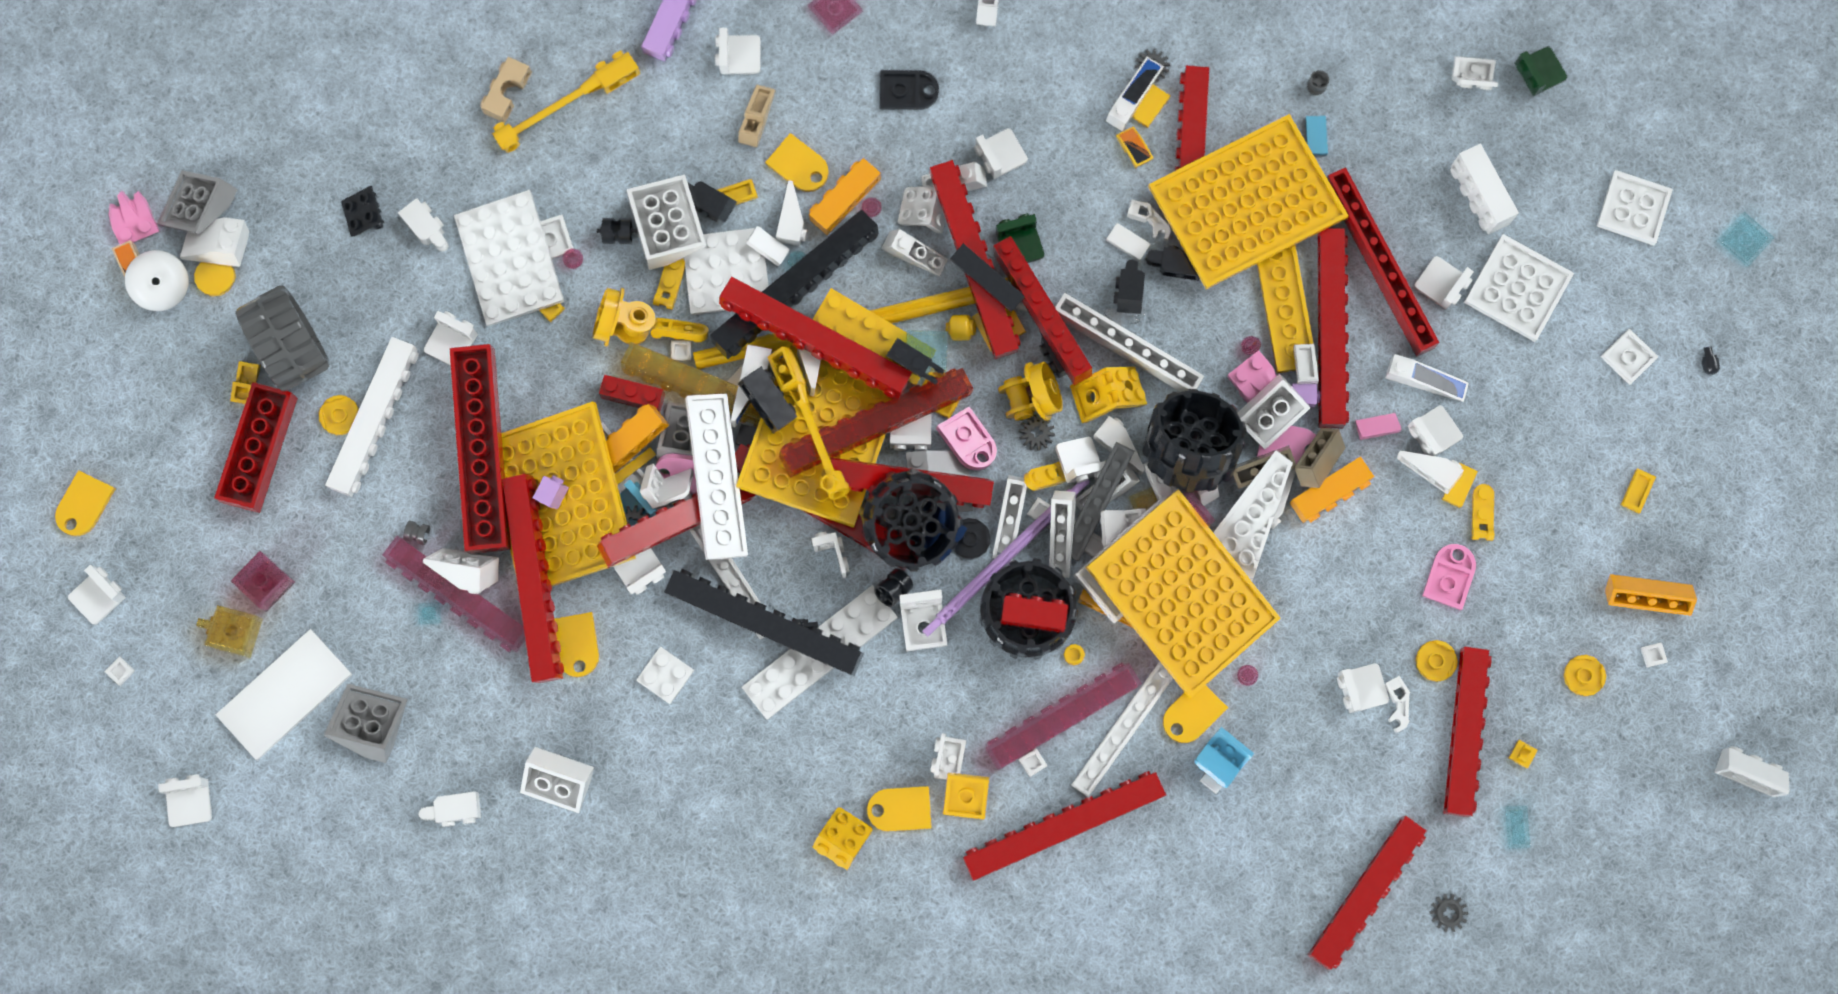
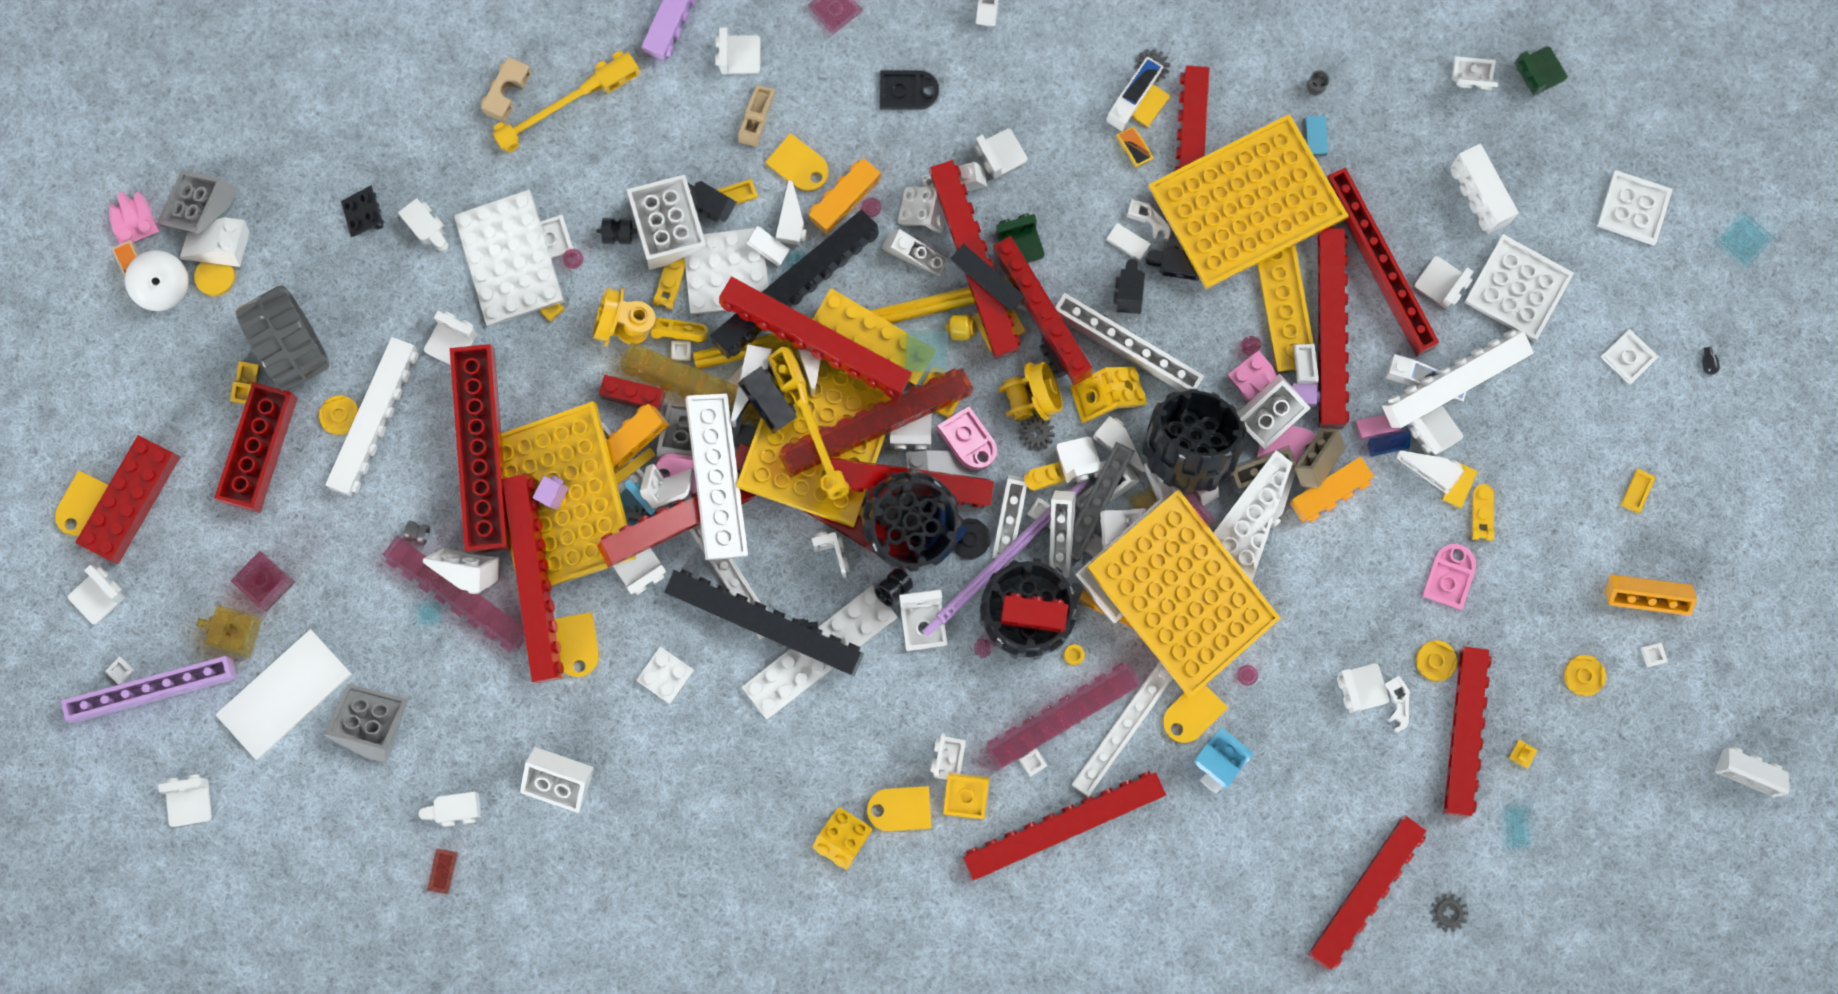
black hinge [886,338,945,385] -> none
none -> lavender brick [61,656,237,723]
none -> red brick [75,435,180,565]
none -> clear red tile [427,848,458,894]
none -> clear pink plate [974,638,991,659]
none -> clear blue slope [1367,431,1411,457]
none -> white brick [1382,330,1533,428]

